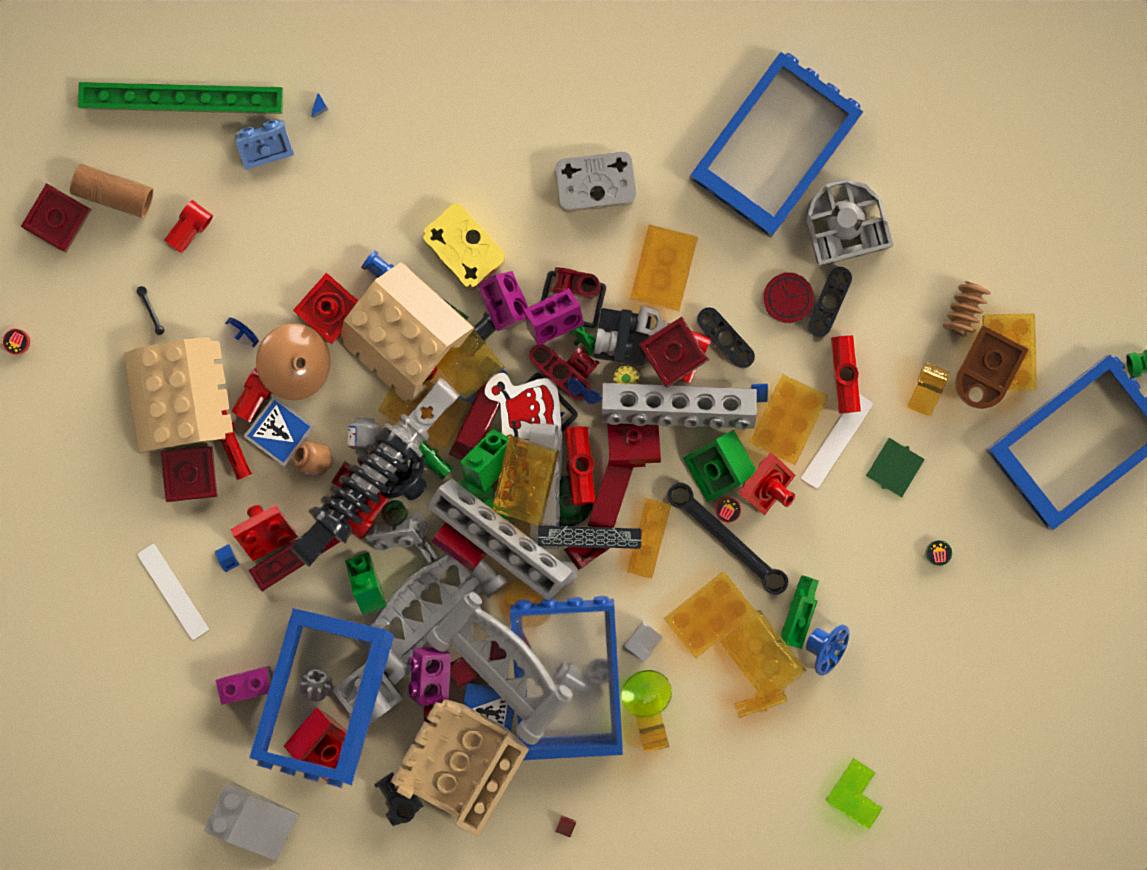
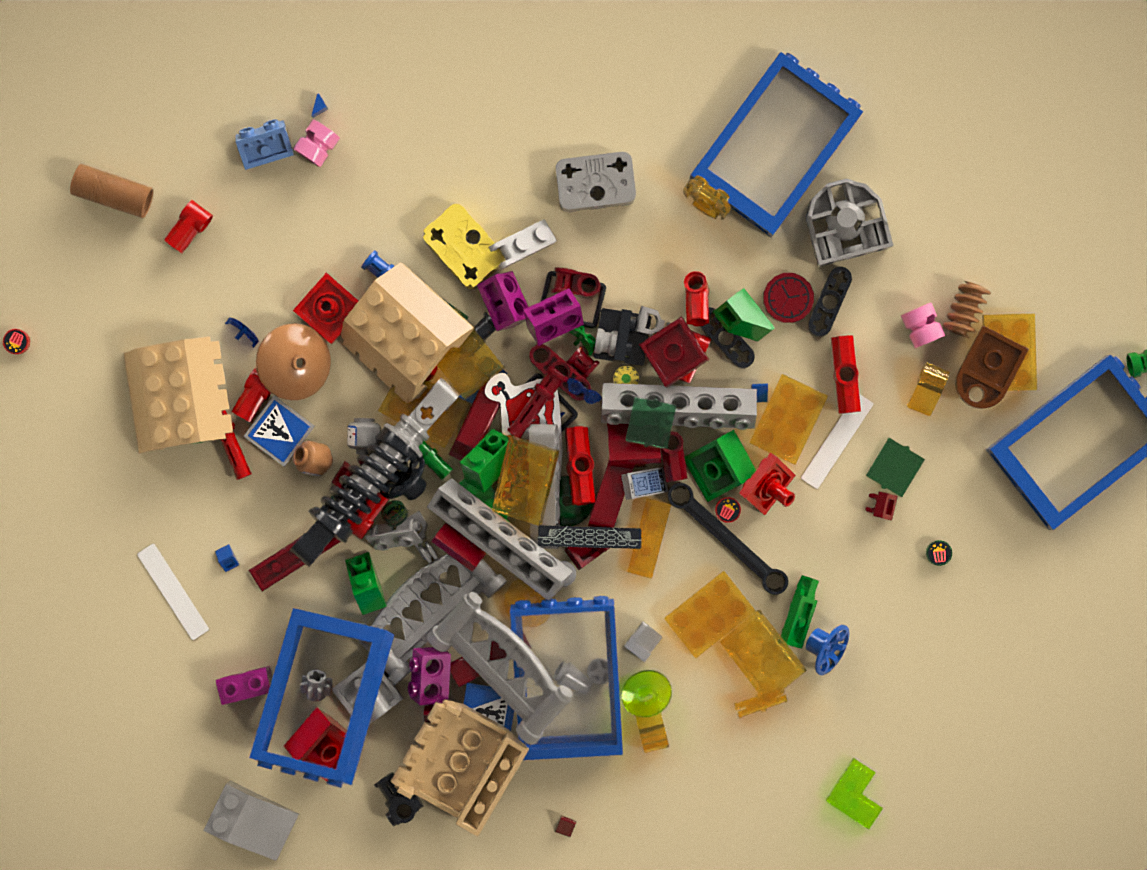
dark red plate [21,183,92,253] -> none
green plate [78,82,283,114] -> none
black hinge [136,286,165,335] -> none
dark red plate [161,446,218,502] -> none
red plate [231,505,298,561] -> none
clear yellow plate [630,224,698,311] -> none
none -> bright pink wheel [293,119,340,168]
none -> hinge [488,219,557,270]
none -> dark red pin [507,365,568,439]
none -> tile [621,467,668,500]
none -> clear green piece [625,397,676,449]
none -> dark red piece [660,431,688,482]
none -> clear yellow plate [683,175,731,220]
none -> red piece [684,271,710,326]
none -> green slope [713,288,775,342]
none -> dark red tile [865,491,898,521]
none -> bright pink wheel [901,303,946,348]

